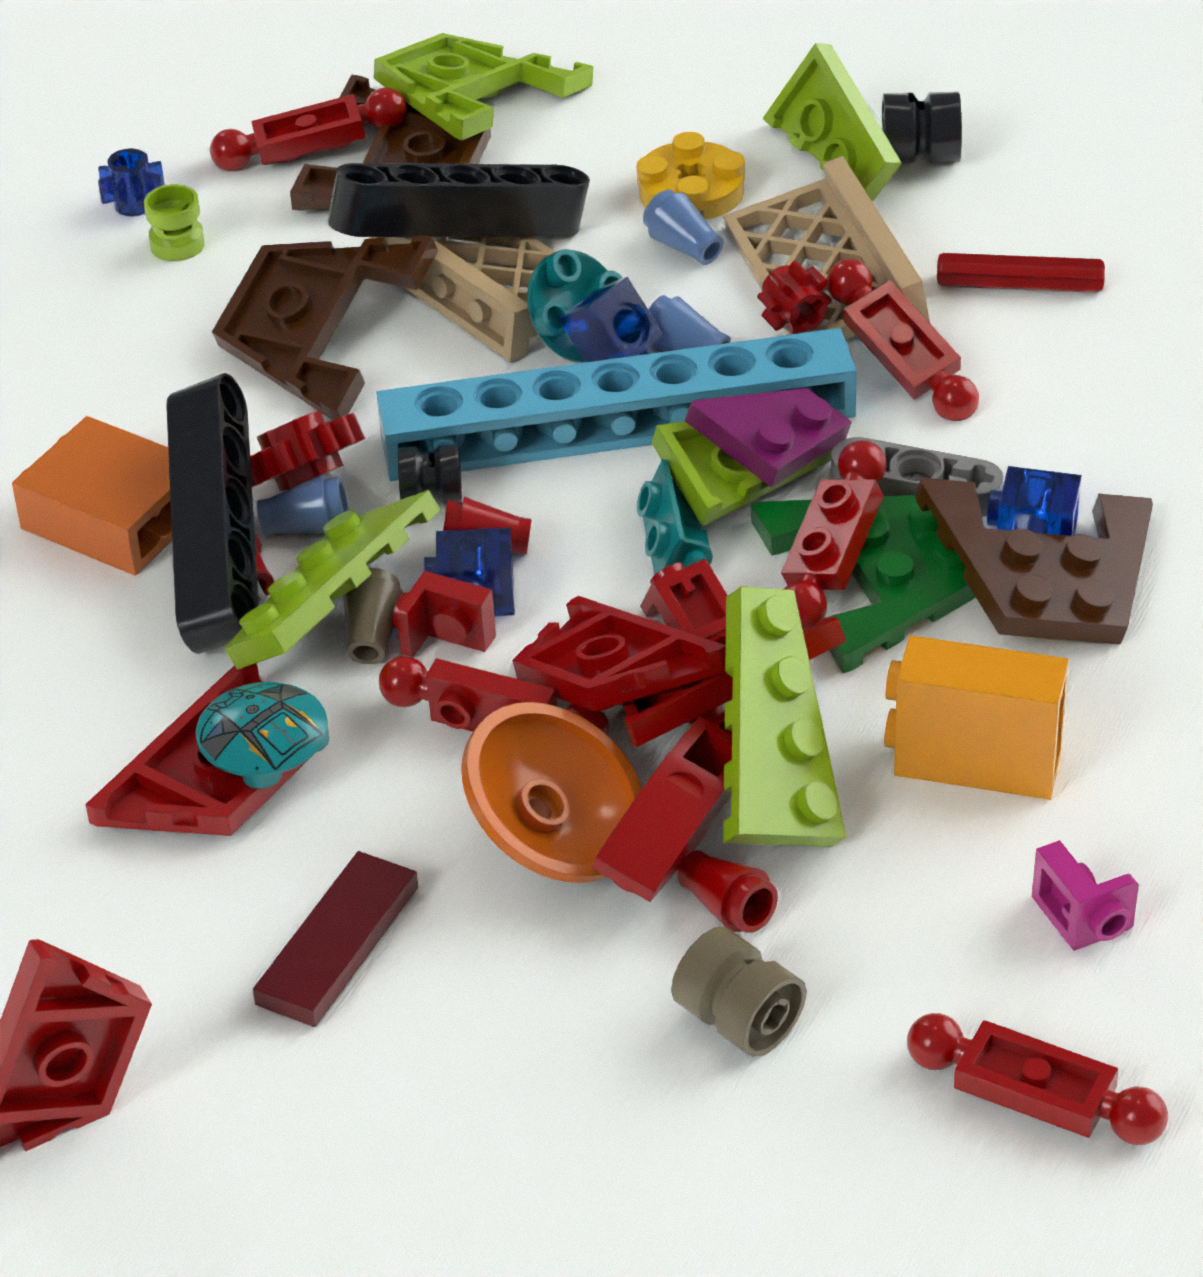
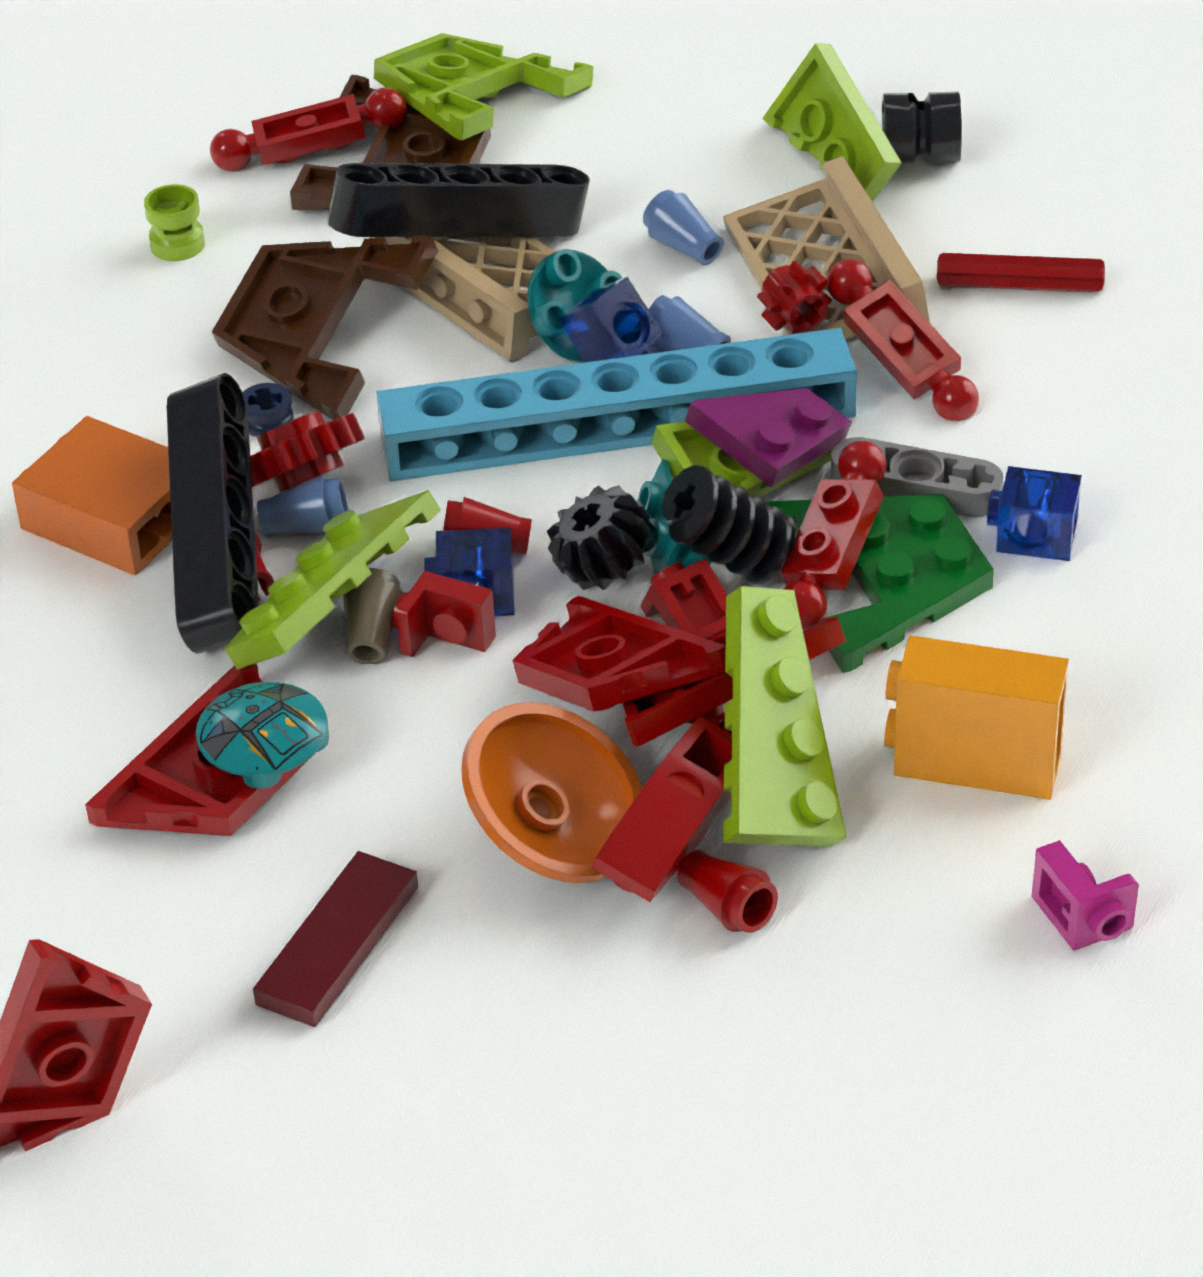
clear blue gear [97,148,165,217] -> none
red plate [378,656,609,736] -> none
black wheel [398,444,462,505] -> none
yellow plate [636,132,745,219] -> none
dark tan wheel [671,926,807,1057] -> none
red plate [906,1013,1168,1145] -> none
reddish brown wing [915,478,1153,644] -> none
none -> dark blue bush [243,383,294,437]
none -> black gear [547,485,655,591]
none -> black piece [662,465,798,585]

